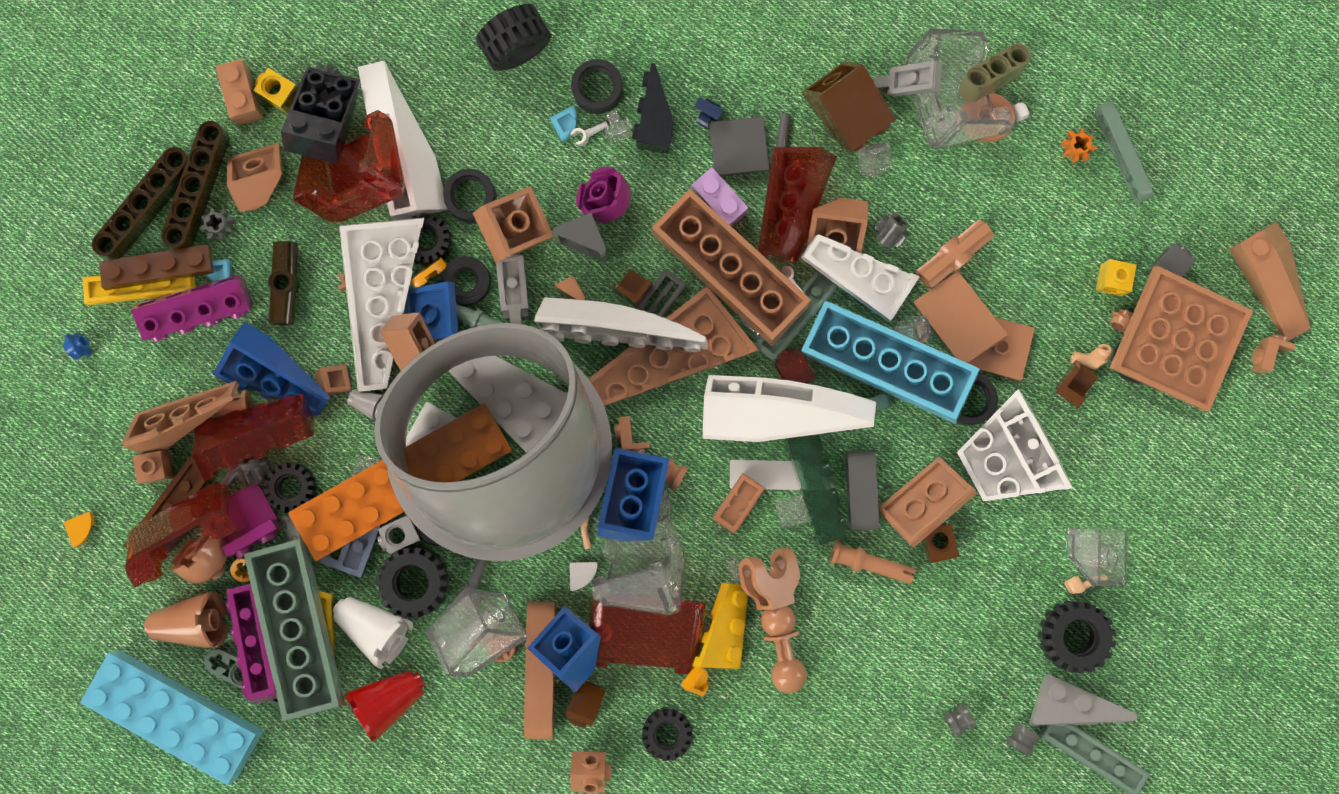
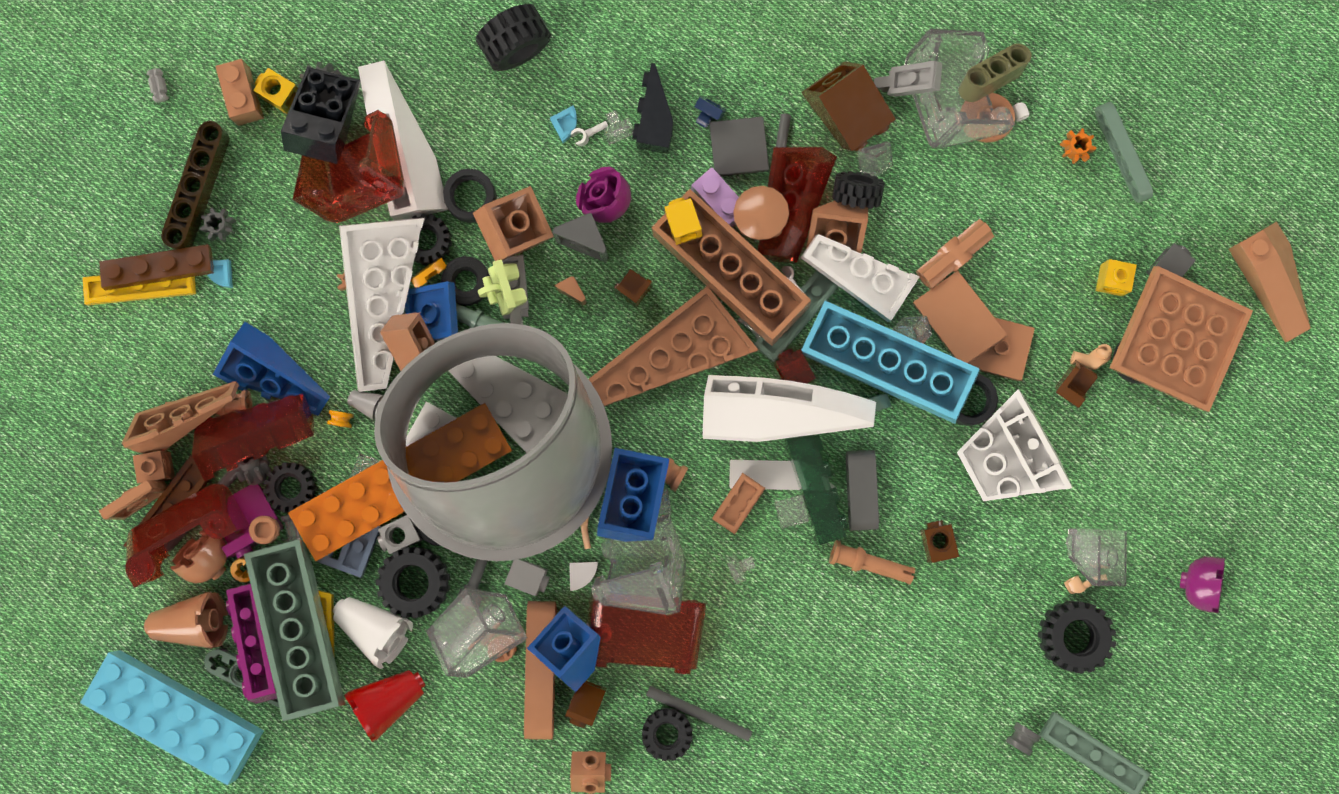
blue plate [63,333,92,359] -> none
light orange tile [63,512,94,548] -> none
dark brown beam [92,147,189,260] -> none
magenta brick [131,274,253,342] -> none
nougat slope [227,142,282,212] -> none
dark brown piece [268,241,299,326] -> none
nougat slope [315,364,352,396] -> none
white wedge [535,297,708,352] -> none
black tyre [571,59,623,114] -> none
nougat bracket [614,416,650,454] -> none
dark grey tile [635,269,687,317] -> none
light orange tile [681,666,709,697] -> none
yellow wing [693,583,748,669] -> none
nougat piece [739,547,807,694] -> none
dark grey gear [874,214,910,248] -> none
nougat tile [878,456,977,548] -> none
dark grey wheel [943,703,977,738] -> none
light grey wing [1028,674,1138,727] -> none
nougat plate [1109,309,1133,333] -> none
nougat bracket [1251,334,1296,374] -> none
none -> nougat plate [99,480,167,520]
none -> light grey piece [147,68,169,103]
none -> nougat tile [249,516,280,544]
none -> light orange bush [327,410,354,428]
none -> yellowish green hips [478,260,527,316]
none -> light grey brick [504,559,550,596]
none -> dark grey bar [646,685,752,741]
none -> yellow brick [664,198,702,245]
none -> nougat dish [733,186,789,240]
none -> black tyre [832,171,885,209]
none -> magenta cylinder [1180,556,1225,614]

